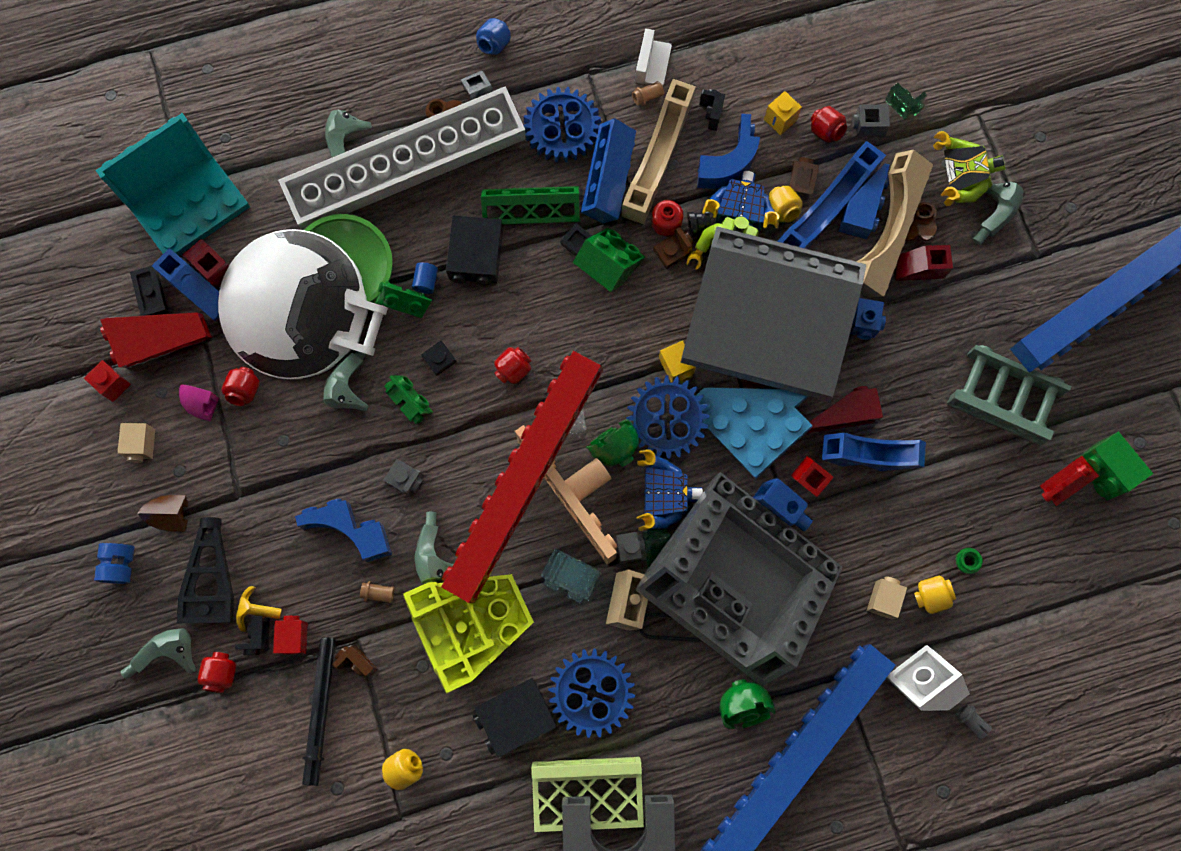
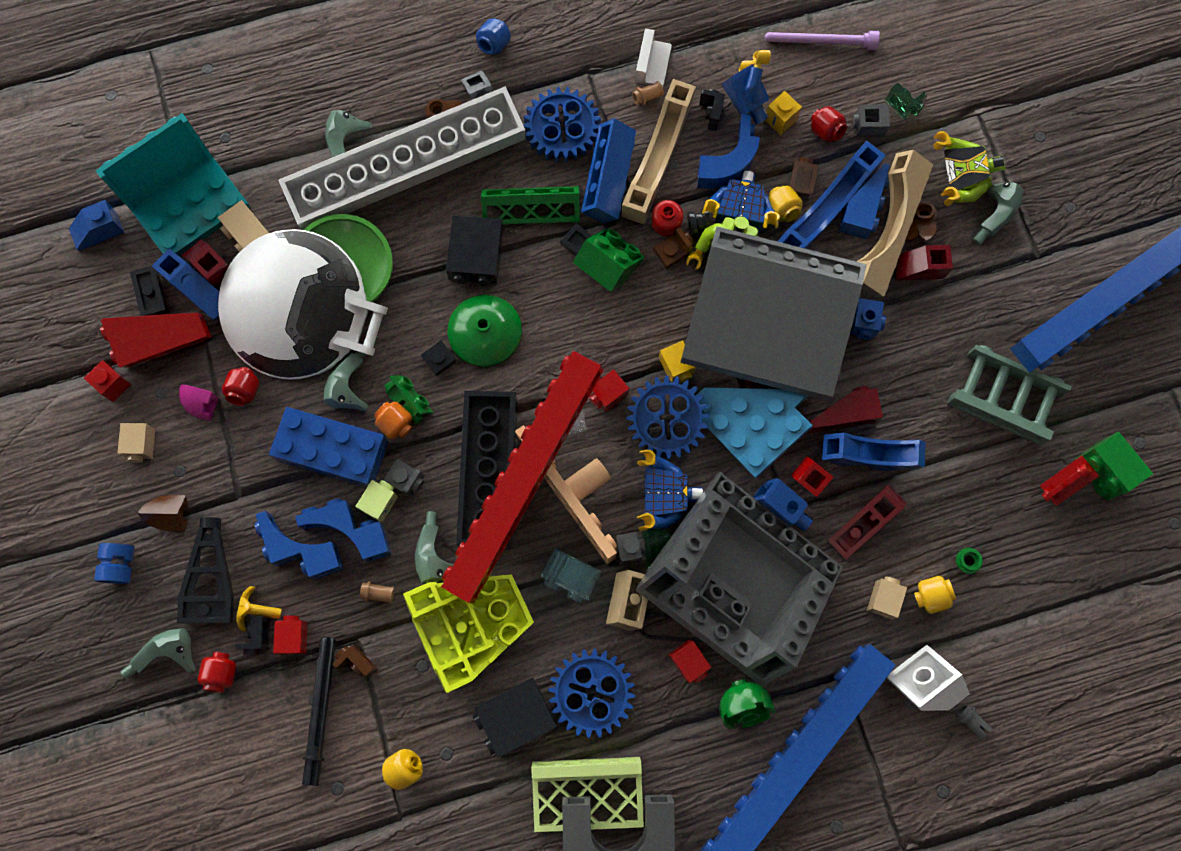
green hinge [375,281,432,318] -> none
blue beam [412,262,438,294] -> none
red head [494,347,532,384] -> none
green cylinder [586,419,639,467] -> none
none -> blue slope [69,200,124,251]
none -> tan brick [218,200,269,252]
none -> blue arch [255,511,344,580]
none -> blue brick [269,407,389,487]
none -> yellowish green brick [355,480,398,523]
none -> orange head [374,402,412,439]
none -> green dish [447,295,522,367]
none -> black brick [456,391,518,550]
none -> red brick [589,369,630,413]
none -> red brick [668,639,711,683]
none -> blue torso [721,50,771,125]
none -> lavender piece [765,31,879,51]
none -> dark red slope [828,484,907,559]

